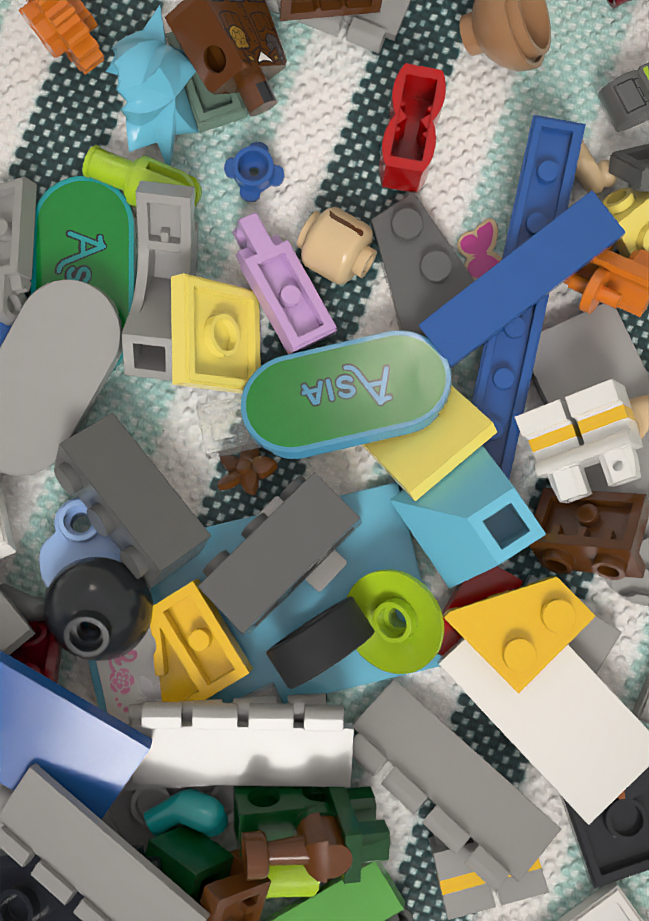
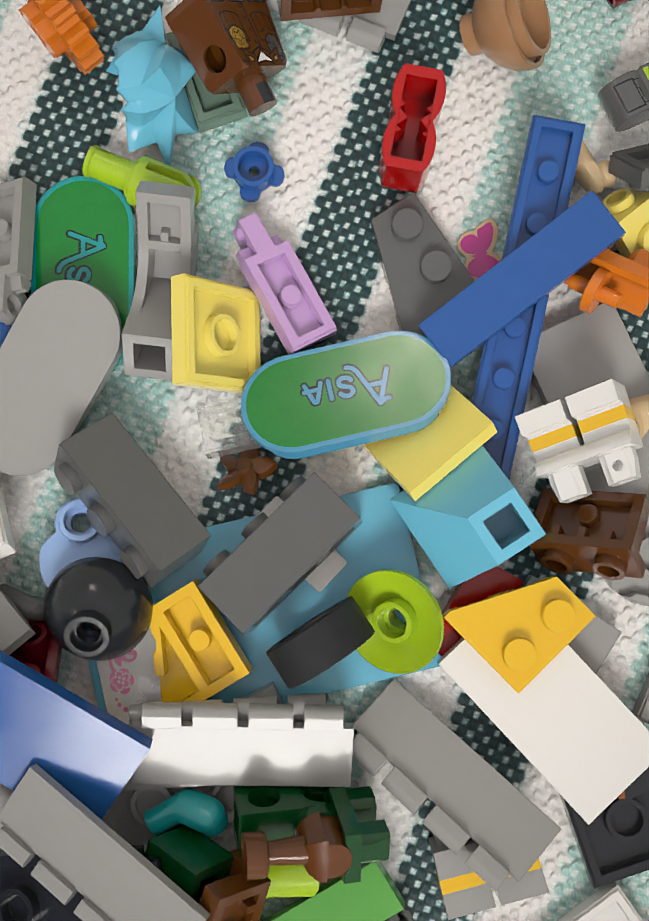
tan head [297,207,377,285] -> none

